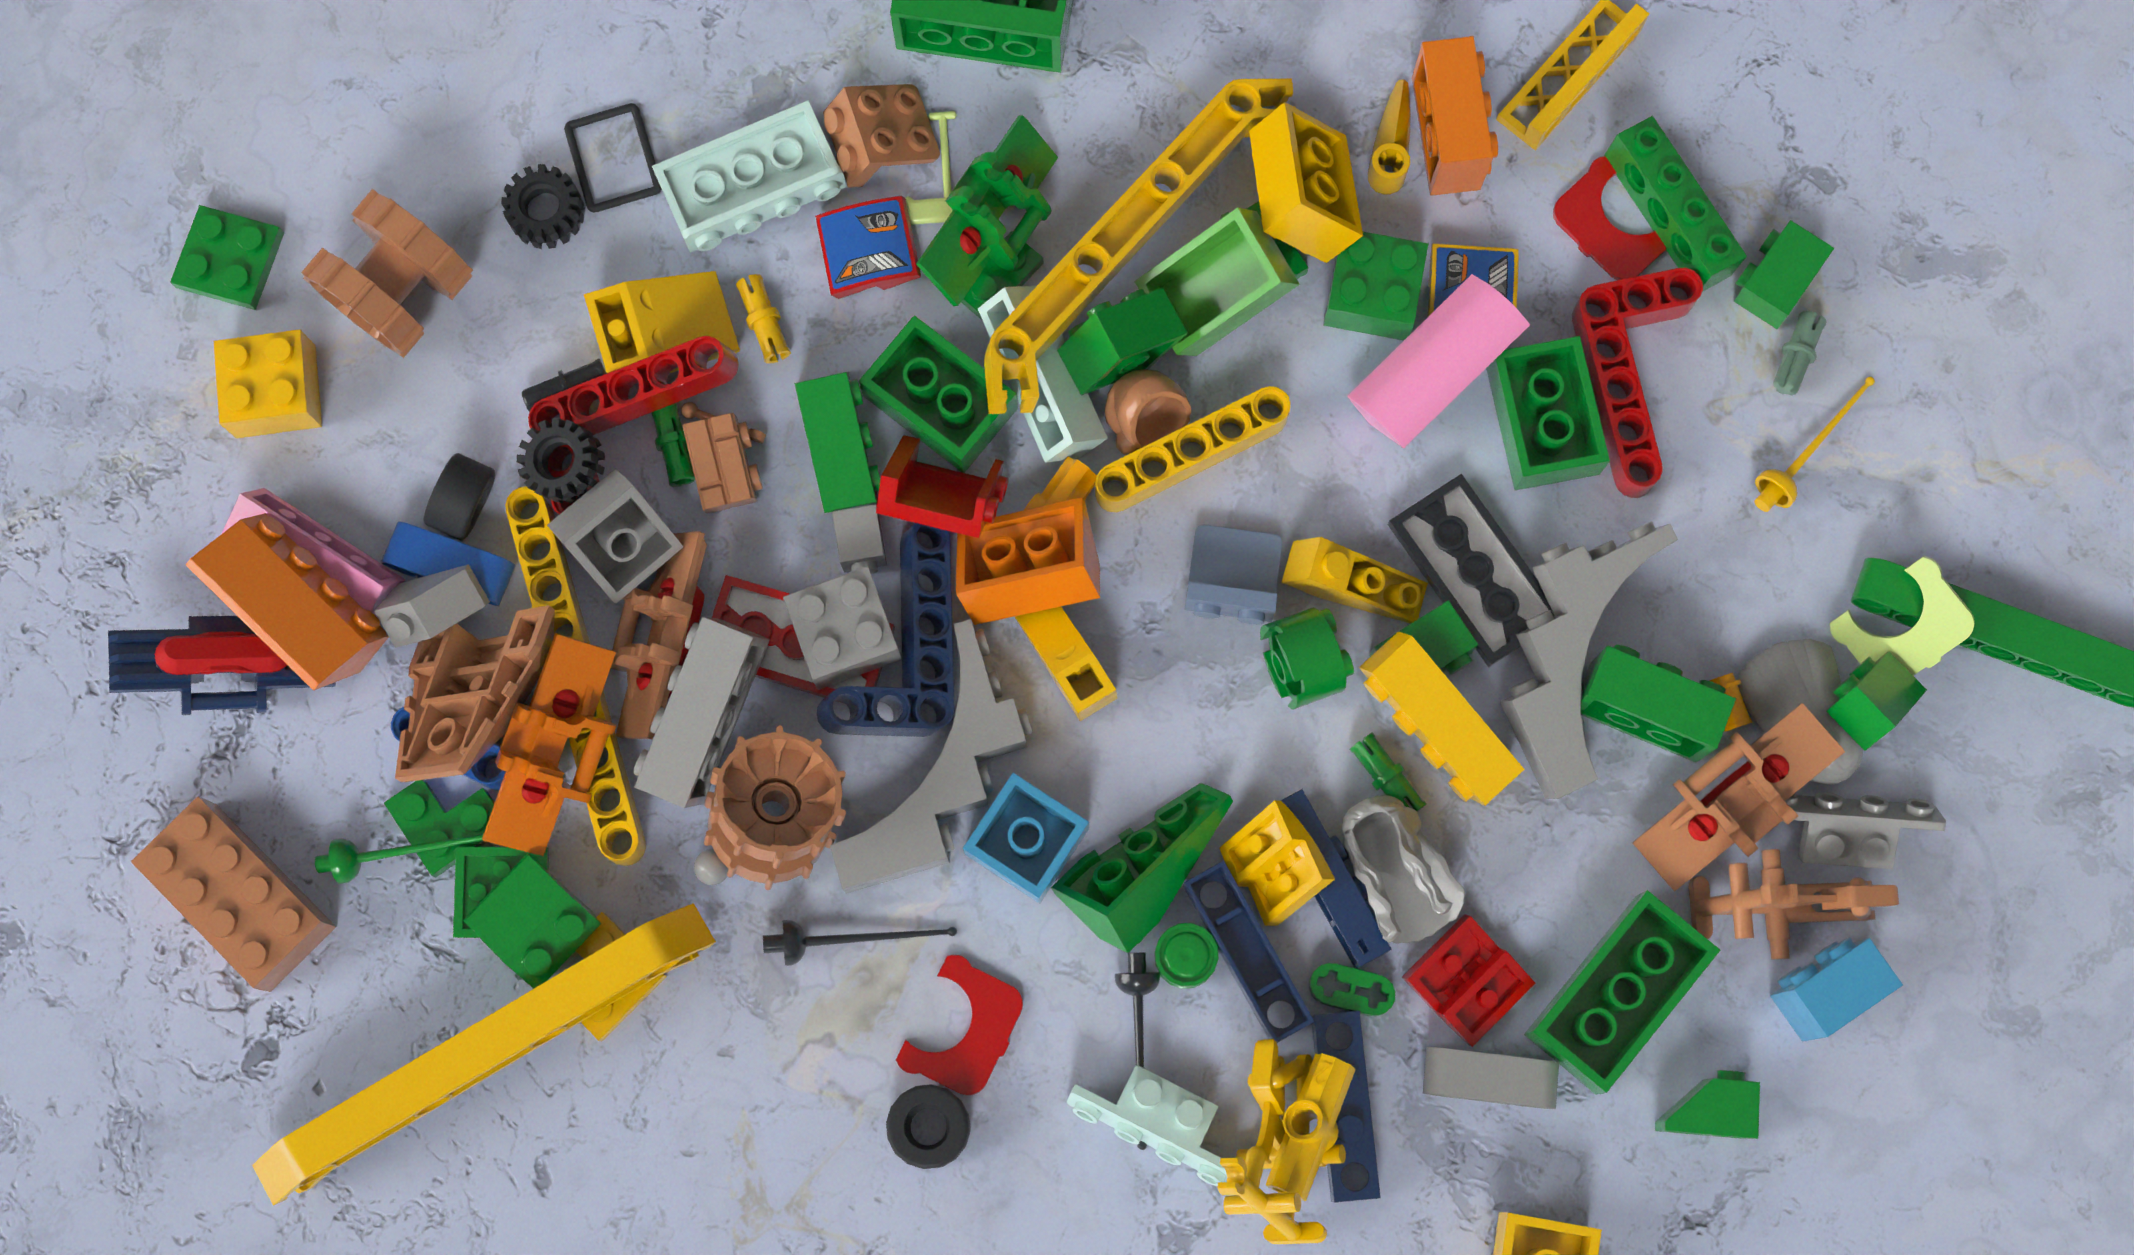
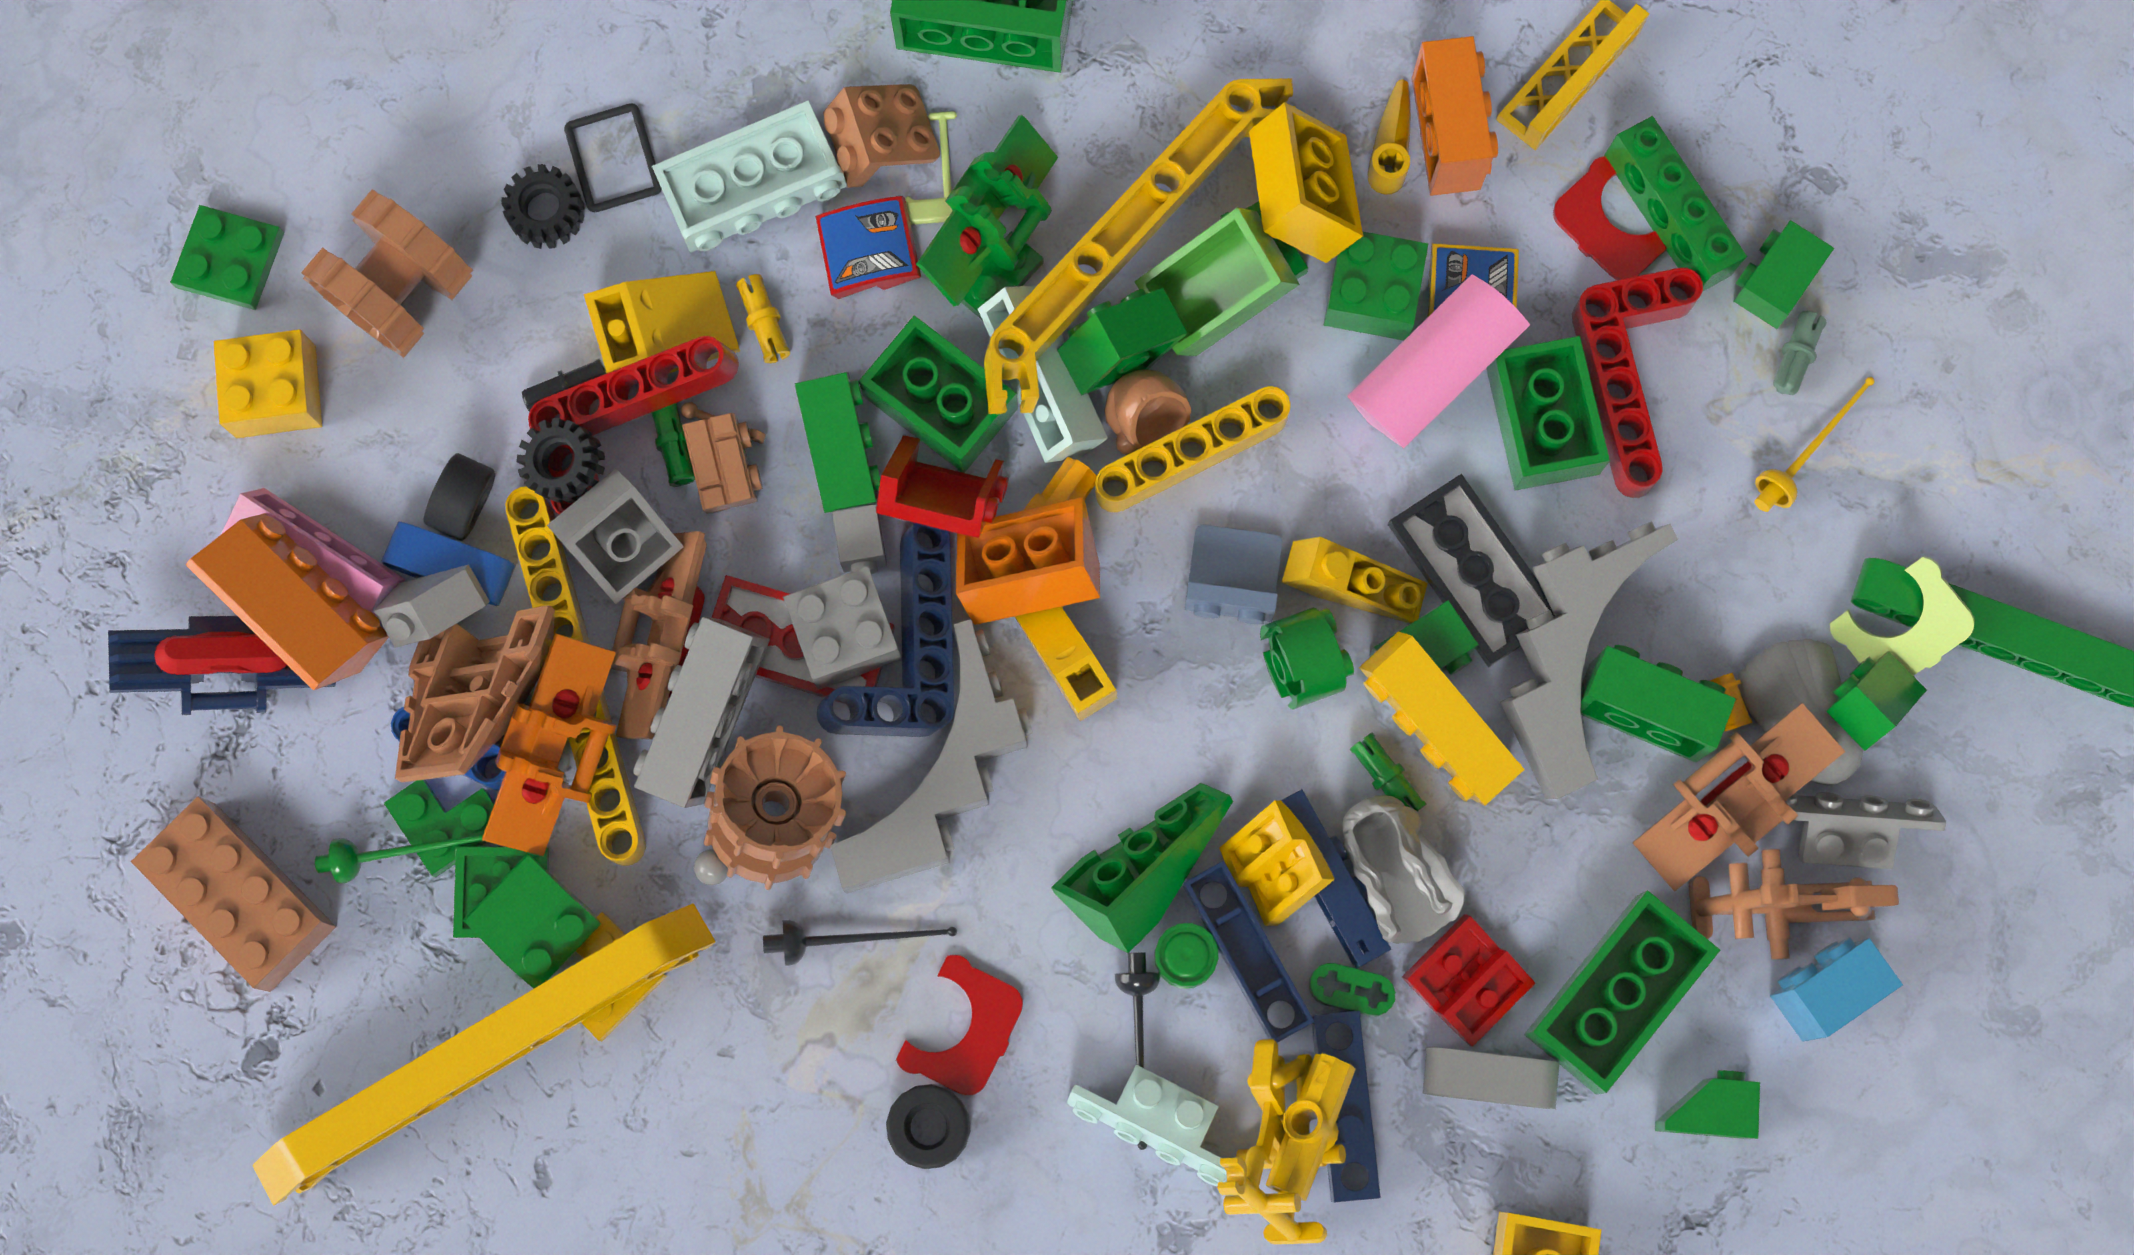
dark azure brick [963,773,1089,904] -> none

